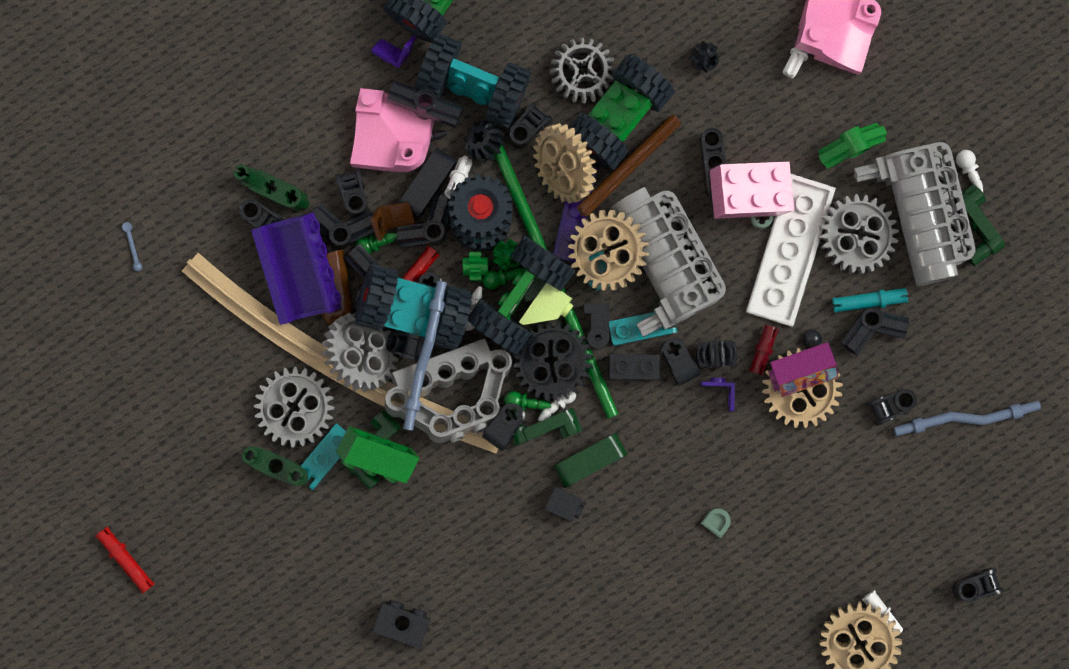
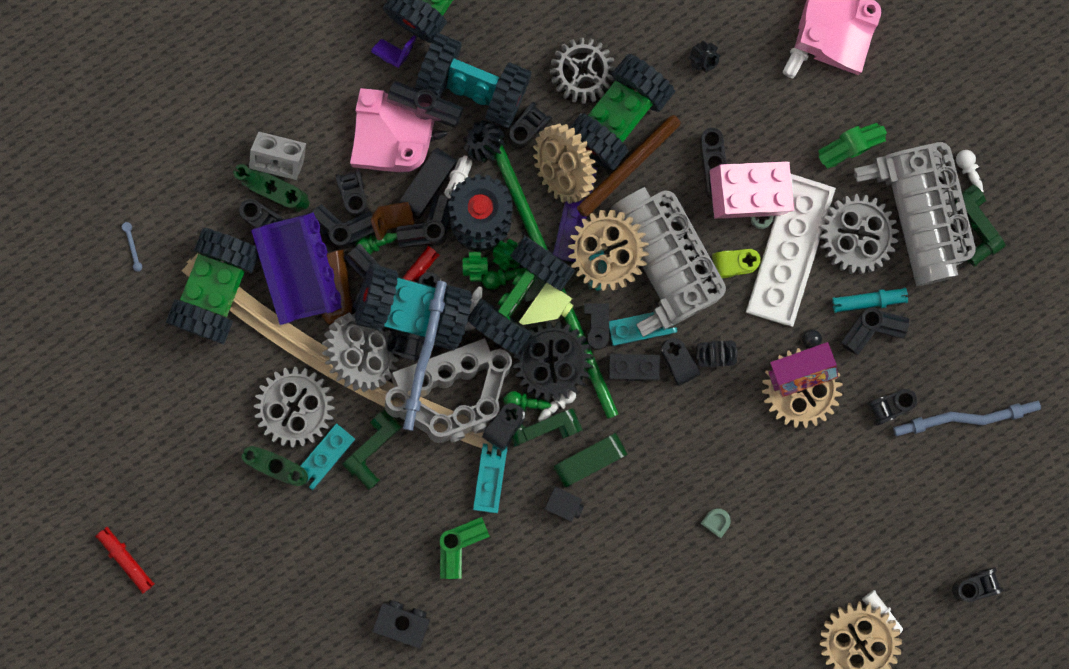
green brick [336,426,420,484] -> none
dark purple bracket [699,377,735,412] -> none
dark red pin [748,324,779,376] -> none
none -> plate [166,227,259,345]
none -> light grey brick [249,132,306,180]
none -> green piece [440,517,490,579]
none -> teal hinge [473,443,507,513]
none -> lime piece [712,249,761,278]

